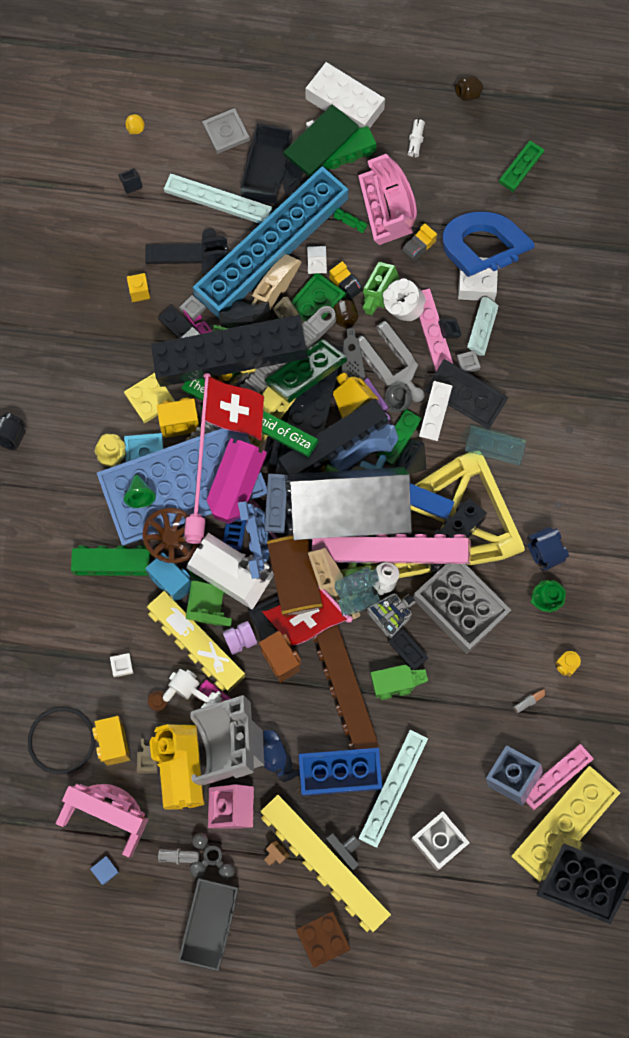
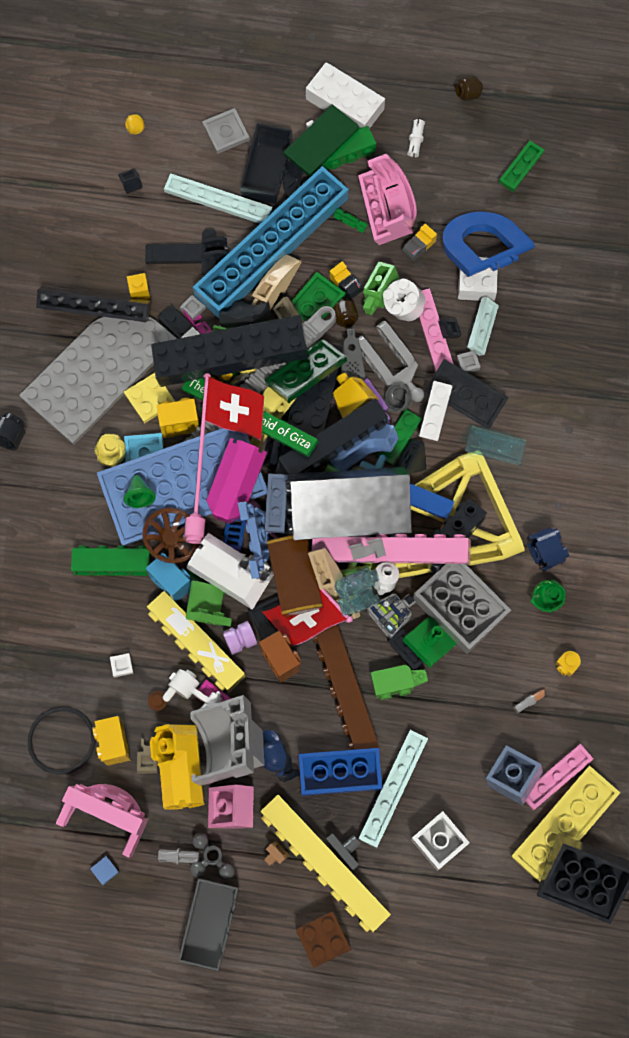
white brick [307,246,327,274] -> none
none -> light grey plate [19,313,176,445]
none -> black brick [36,286,152,322]
none -> light grey piece [348,538,386,560]
none -> green tile [403,616,457,669]

